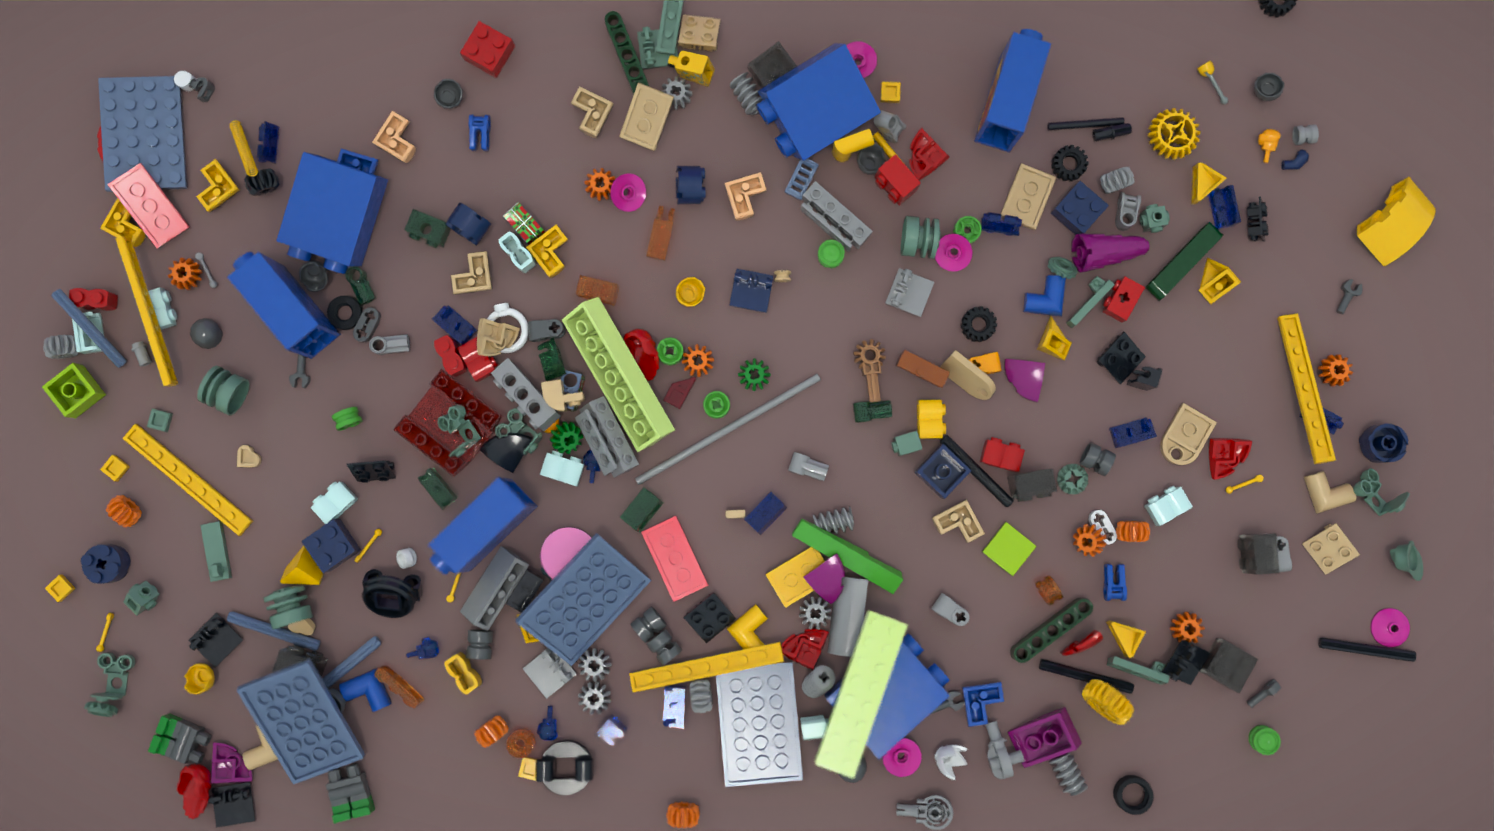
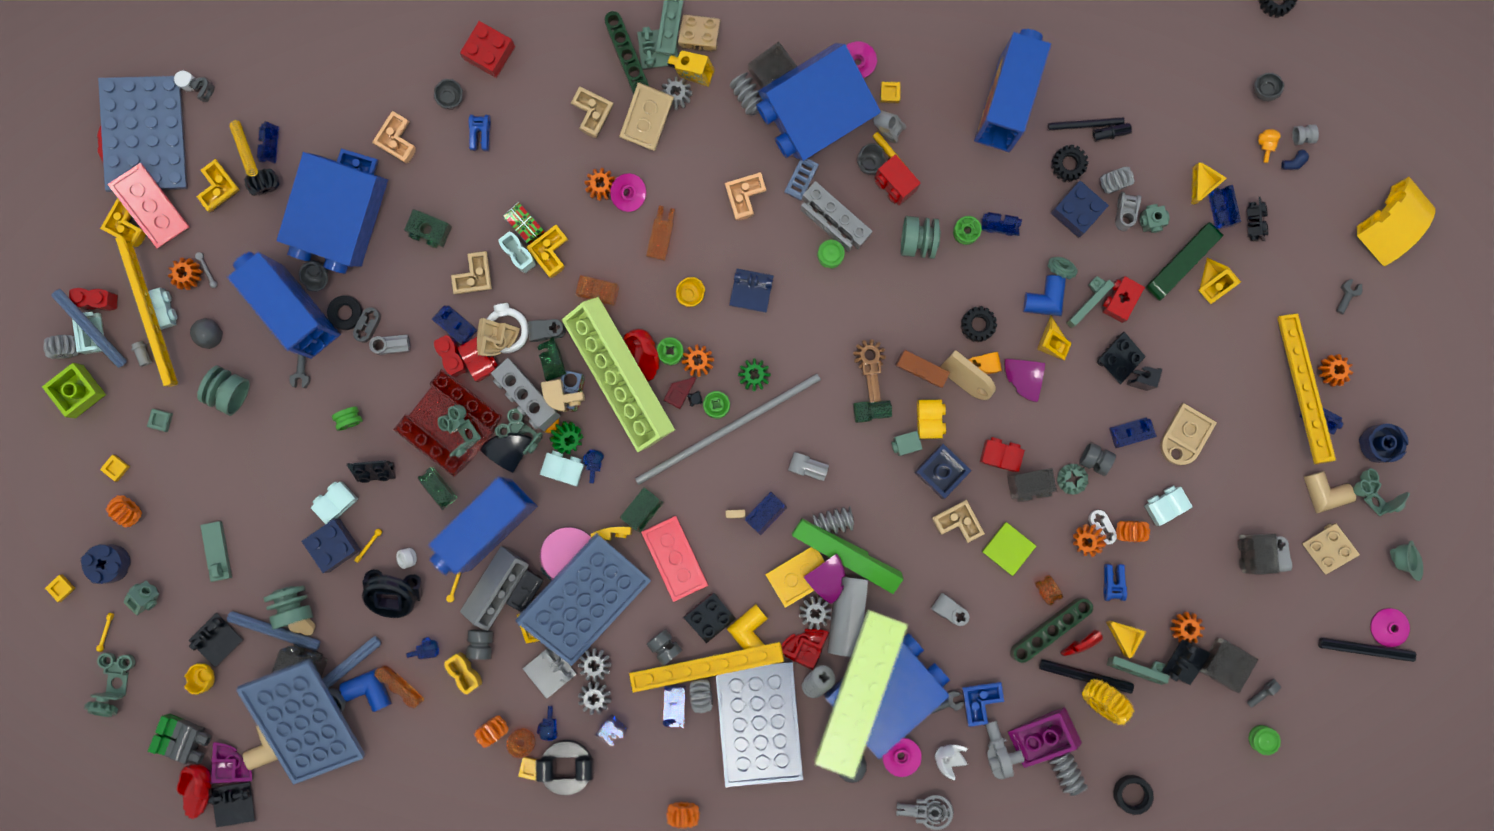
yellow tile [122,424,253,536] -> none
tan tile [237,445,261,467] -> none
yellow slope [280,545,324,585] -> none
dark grey hips [326,763,375,824] -> none
clear green piece [345,266,376,305] -> none
dark blue brick [445,202,491,246] -> none
light grey brick [575,396,639,478] -> none
dark grey wheel [630,606,667,643] -> none
dark blue brick [676,166,706,204] -> none
tan bush [774,270,791,282] -> none
light aqua brick [800,715,828,740] -> none
yellow brick [832,129,874,162] -> none
light grey hinge [885,268,934,317] -> none
red brick [909,128,949,180] -> none
dark pink dish [935,234,973,272] -> none
black axle [940,435,1014,507] -> none
tan tile [1000,163,1056,230] -> none
magenta cone [1071,233,1150,273] -> none
yellow gear [1148,108,1201,160] -> none
hinge [1197,60,1228,104] -> none
red brick [1209,438,1252,480] -> none
yellow hinge [1225,475,1264,494] -> none
none -> yellow slope [591,527,633,541]
none -> black piece [687,391,703,407]

